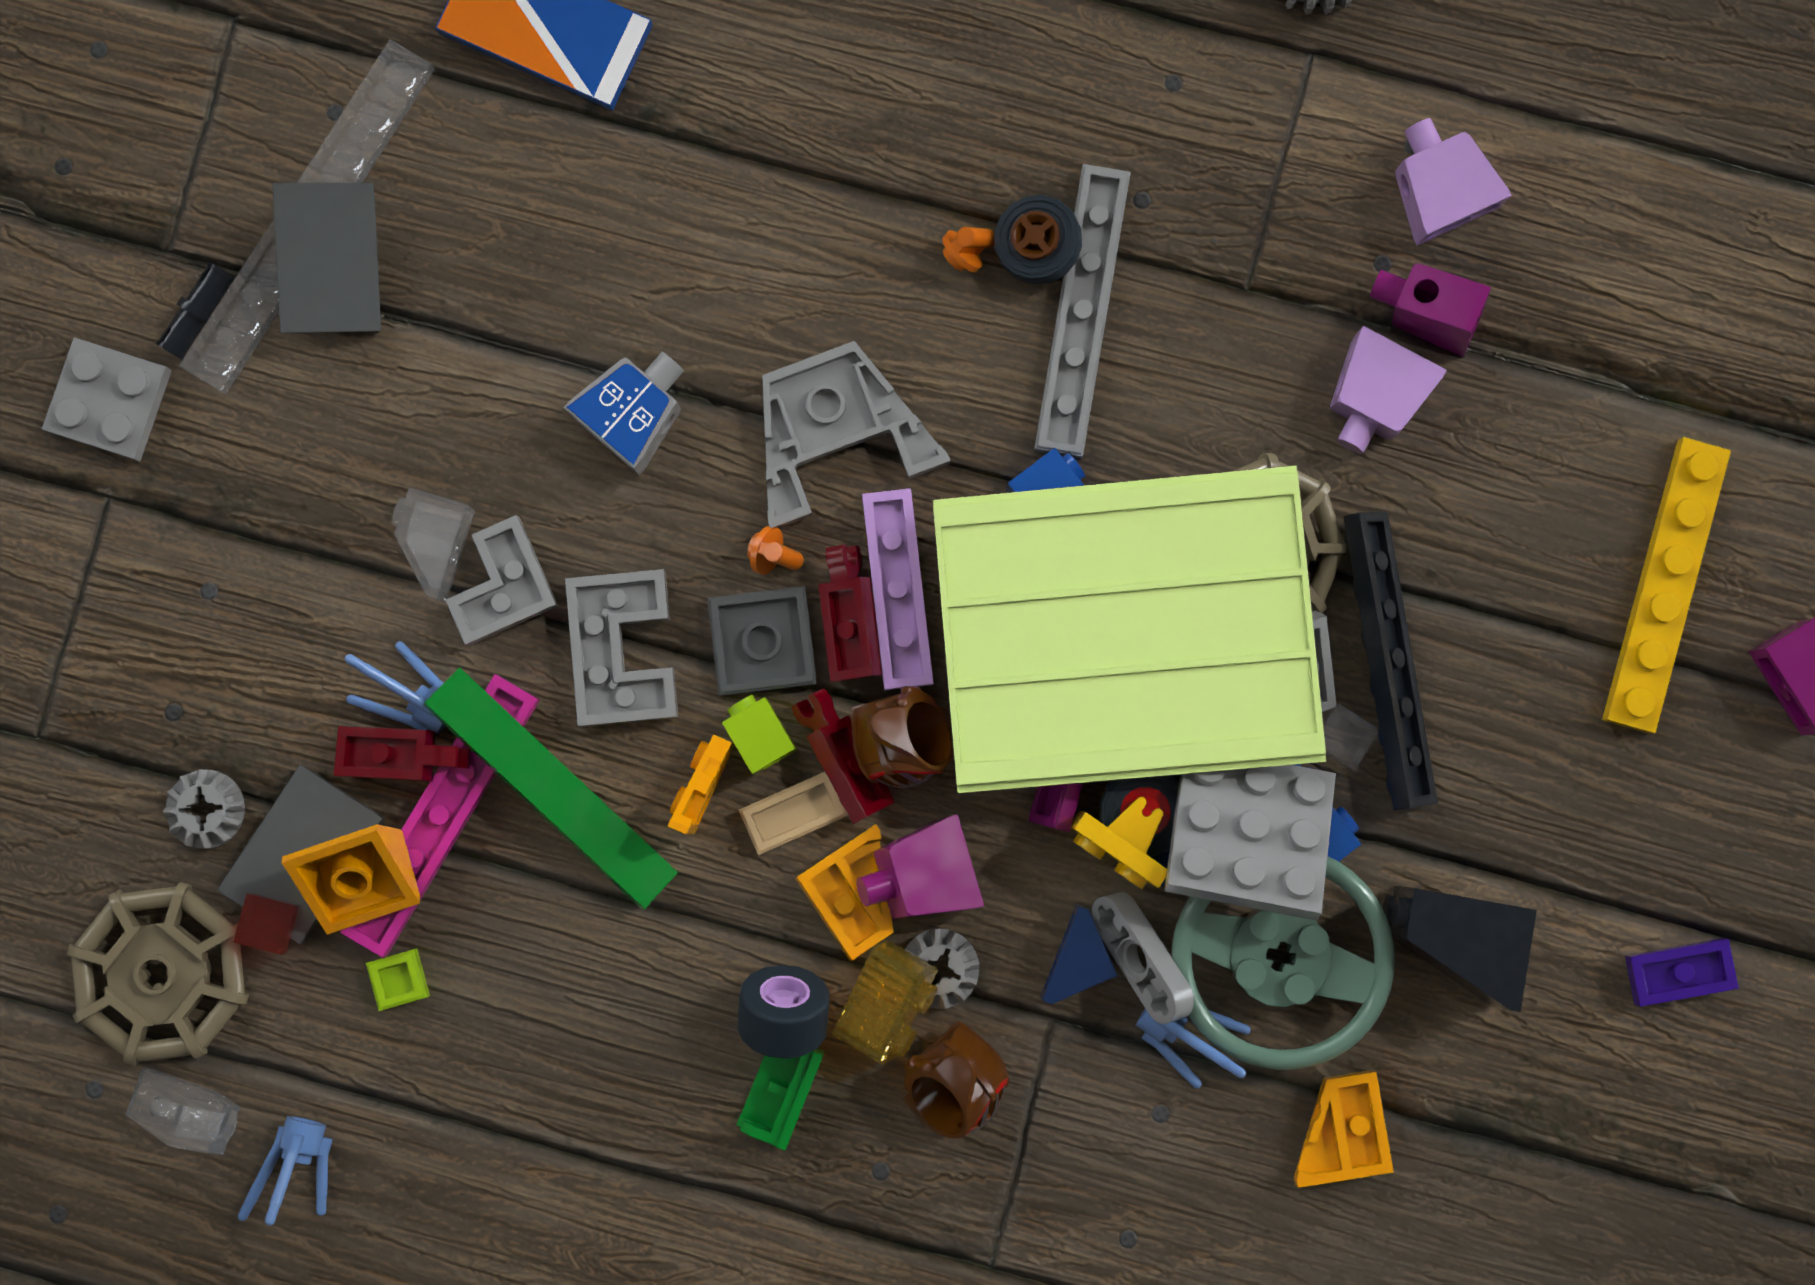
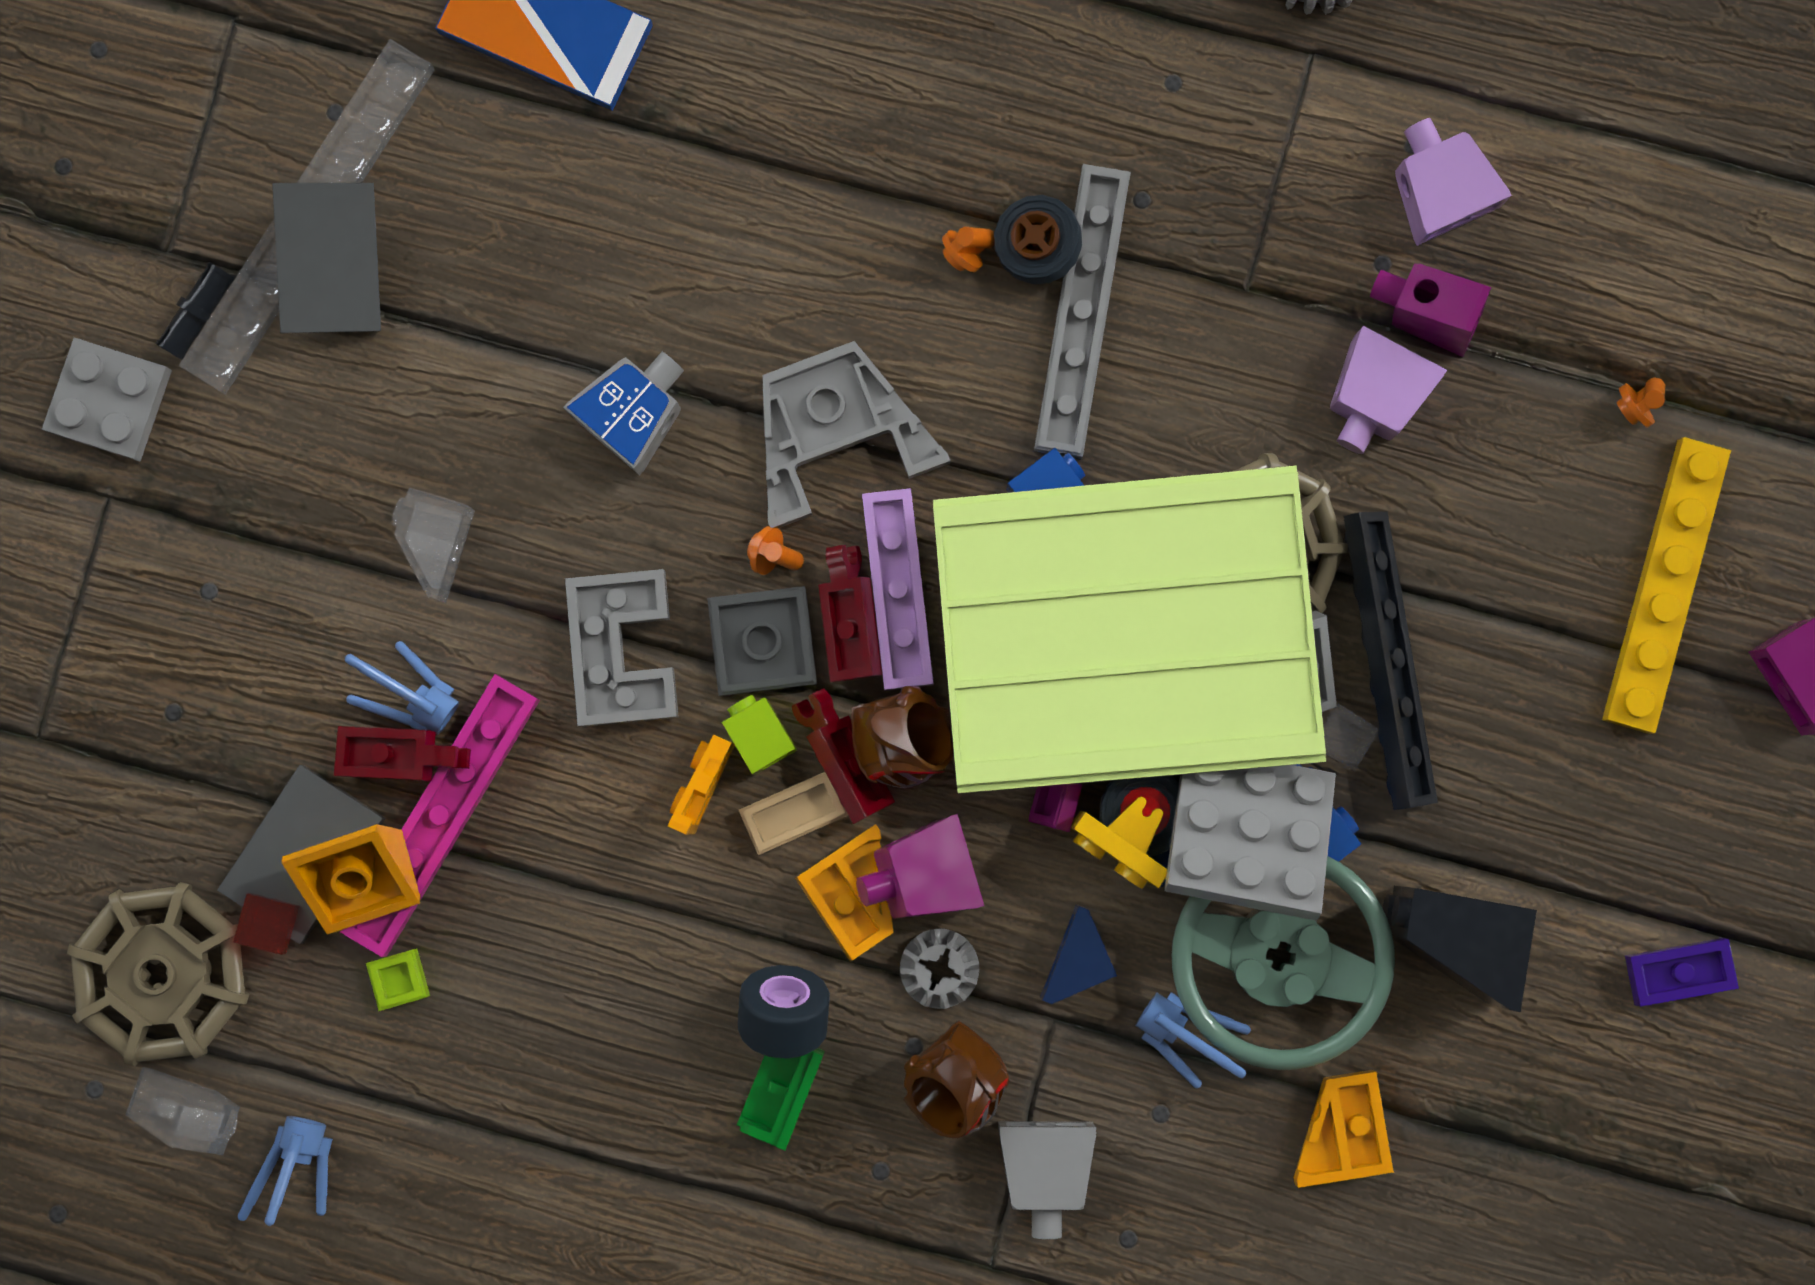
light grey gear [162,769,245,849] -> none
green tile [423,667,678,910] -> none
light grey plate [446,515,558,646] -> none
clear yellow brick [832,941,938,1065] -> none
light grey beam [1091,892,1194,1024] -> none
none -> light grey torso [998,1121,1096,1239]
none -> orange plate [1617,378,1665,428]

